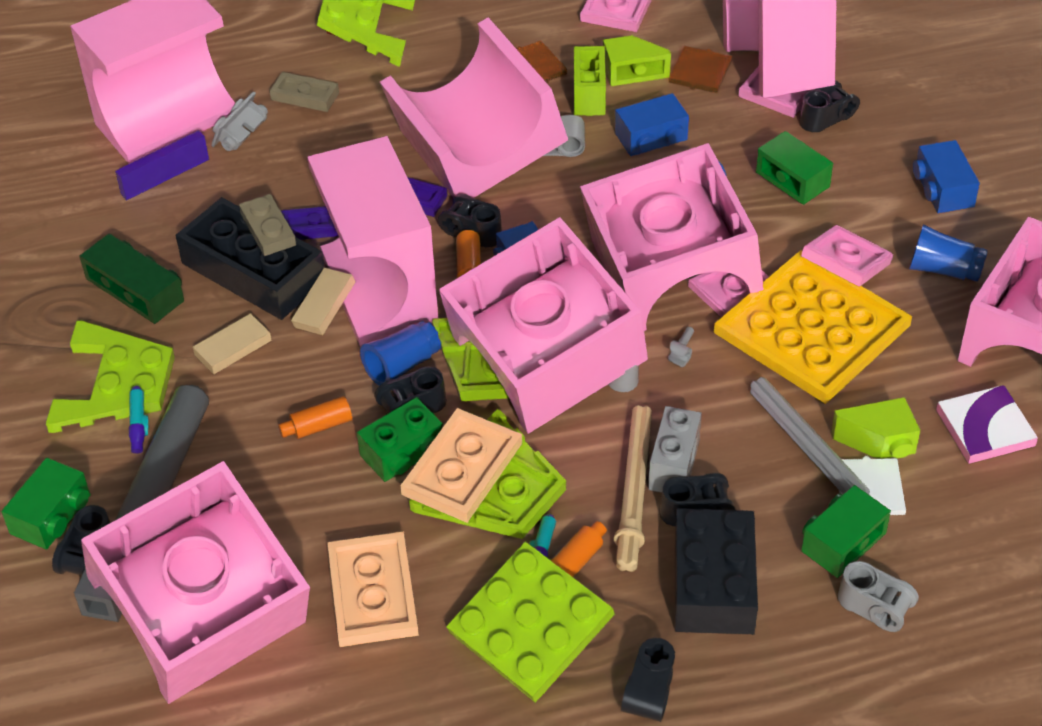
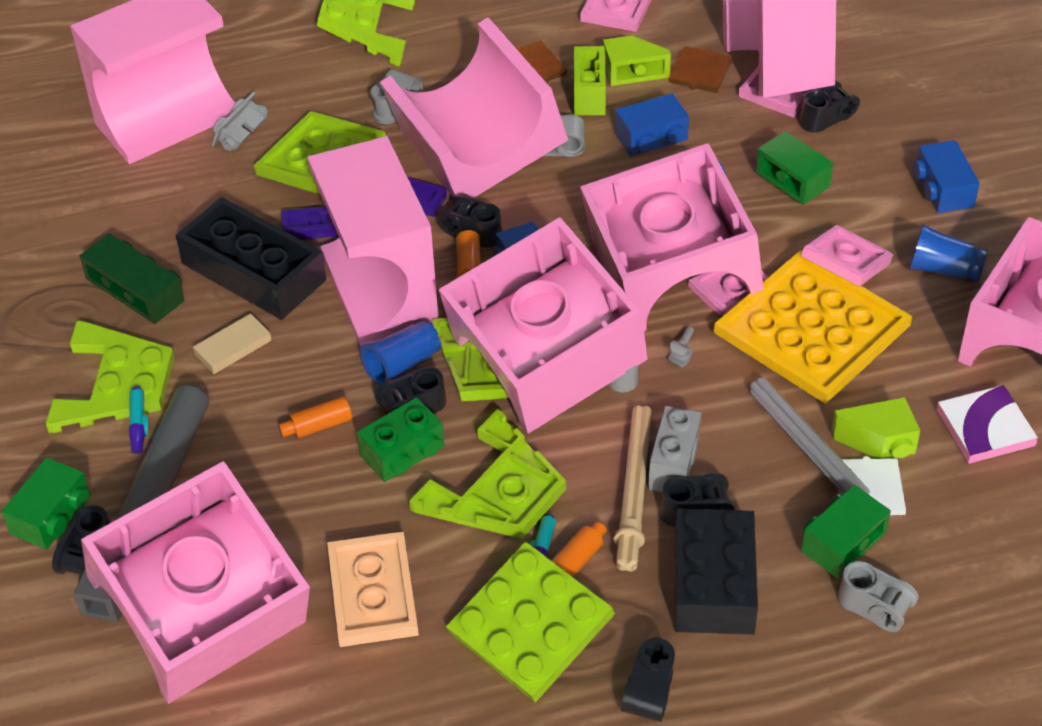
dark purple tile [115,130,209,201] -> none
dark tan plate [239,194,296,256] -> none
dark tan plate [270,72,339,112] -> none
tan tile [291,268,356,335] -> none
light nougat plate [400,408,522,523] -> none
none -> lime plate [253,111,386,195]
none -> light grey piece [371,69,423,124]

